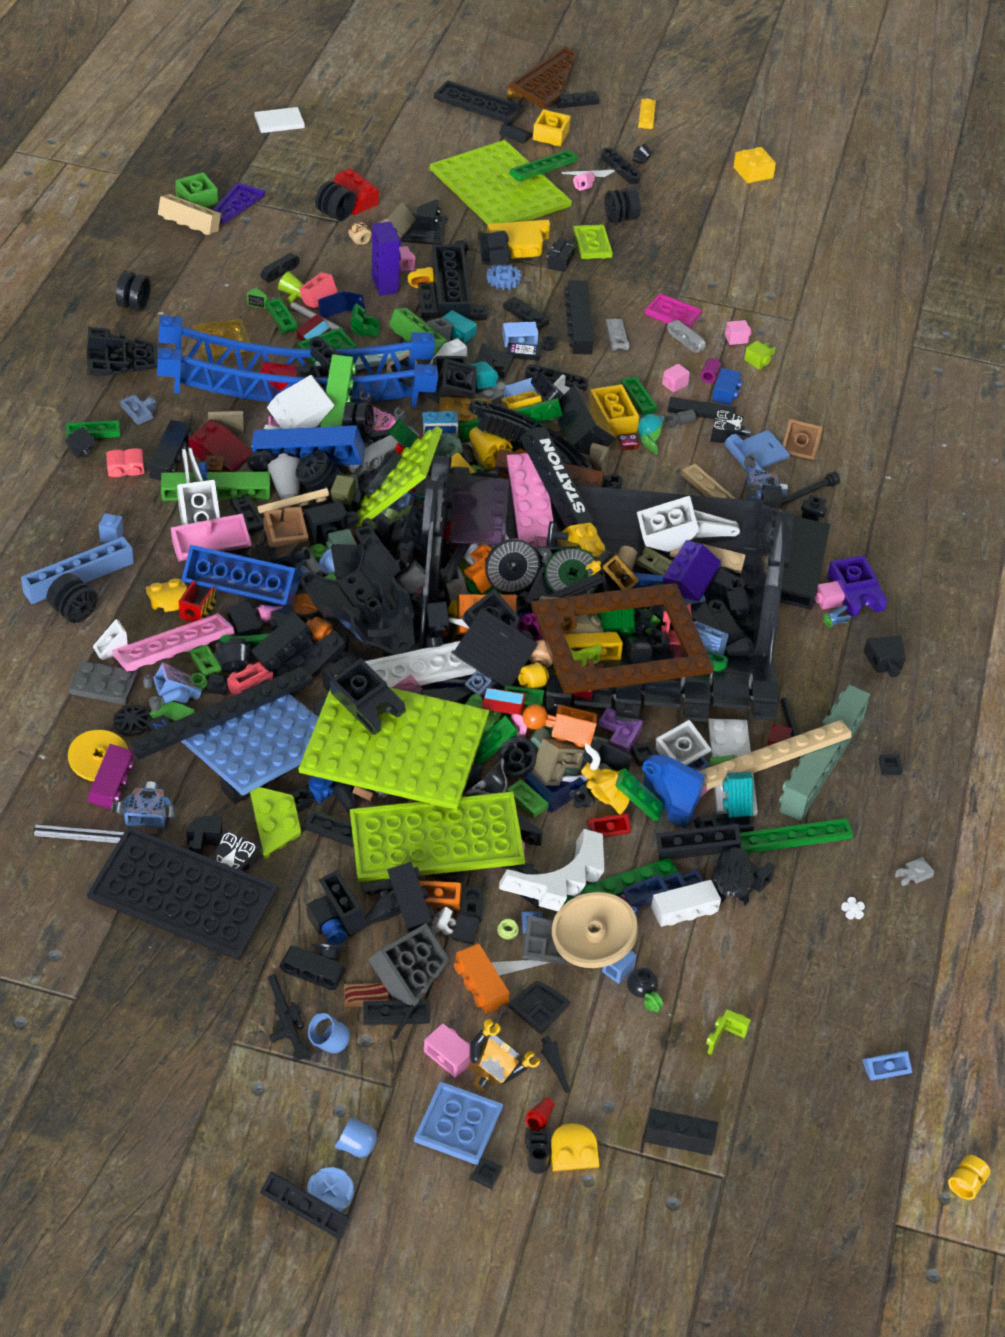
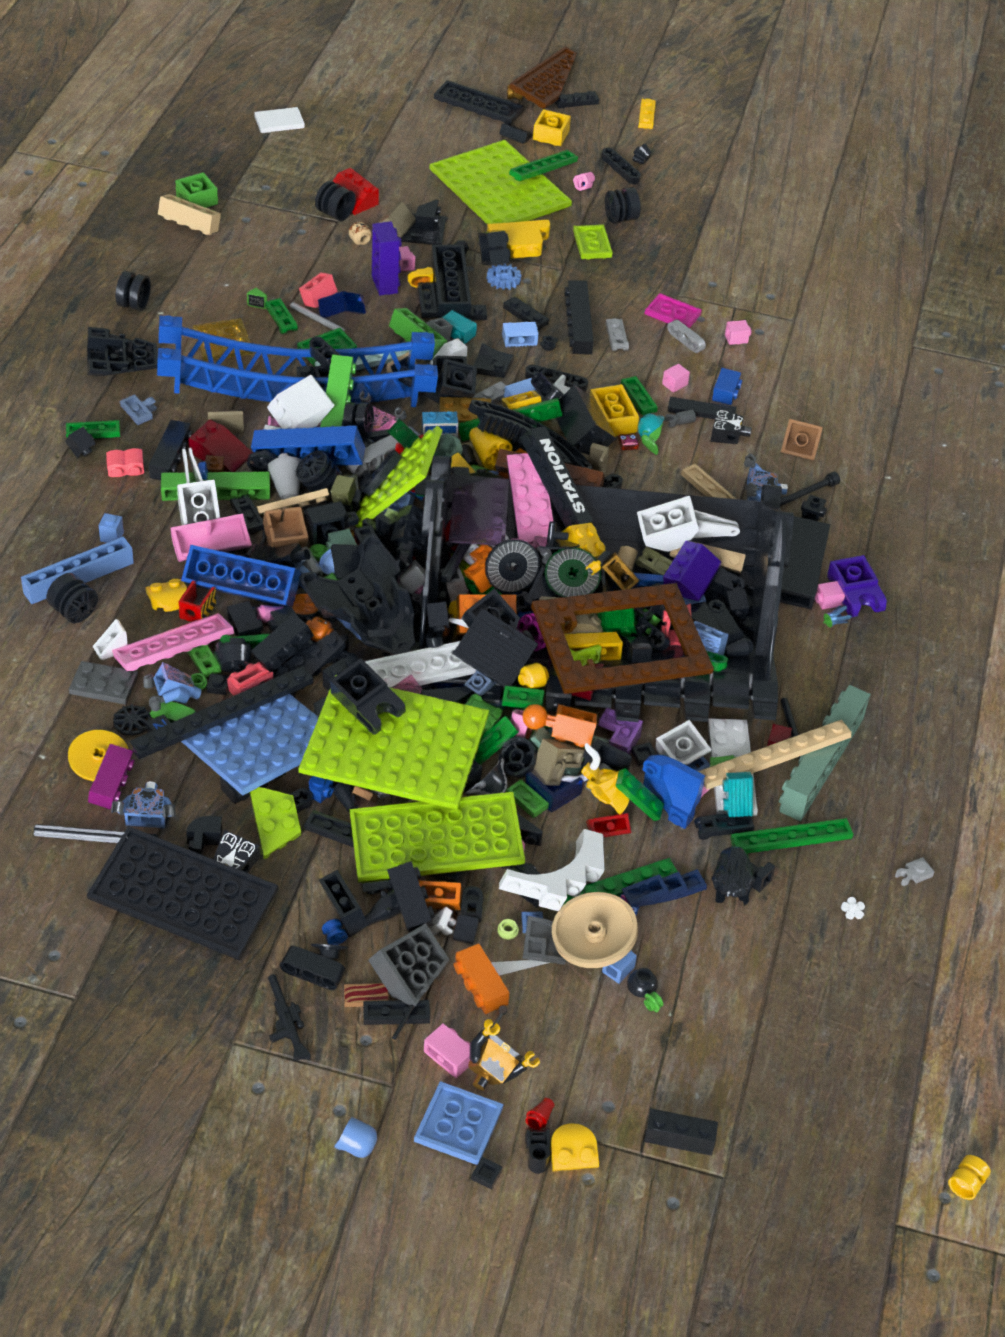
dark purple wing [213,182,265,224] -> none
black beam [260,253,300,283] -> none
black plate [260,1171,352,1240] -> none
red slope [261,362,297,391] -> none
lime piece [278,271,304,303] -> none
dark red slope [297,314,330,341] -> none
black brick [307,896,338,935] -> none
light blue tile [307,1167,354,1211] -> none
medium blue helmet [308,1013,350,1054] -> none
green cylinder [350,303,380,338] -> none
teal brick [468,362,498,390] -> none
slope [482,688,525,715] -> none
tile [507,343,540,361] -> none
black plate [508,981,571,1035] -> none
light nougat head [529,639,552,668] -> none
black axle [537,573,603,601] -> none
black piece [541,1036,569,1093] -> none
black brick [546,238,576,272] -> none
white sticker [561,170,615,177] -> none
black brick [570,785,596,809] -> none
white brick [651,880,721,927] -> none
black brick [656,824,741,861] -> none
magenta brick [700,358,721,383] -> none
lime bracket [706,1009,751,1055] -> none
medium blue door [725,430,790,473] -> none
yellow brick [733,147,776,183] -> none
lime brick [744,341,776,369] -> none
medium blue slope [862,1051,913,1081] -> none
black torso [864,636,905,677] -> none
black plate [879,755,902,775] -> none

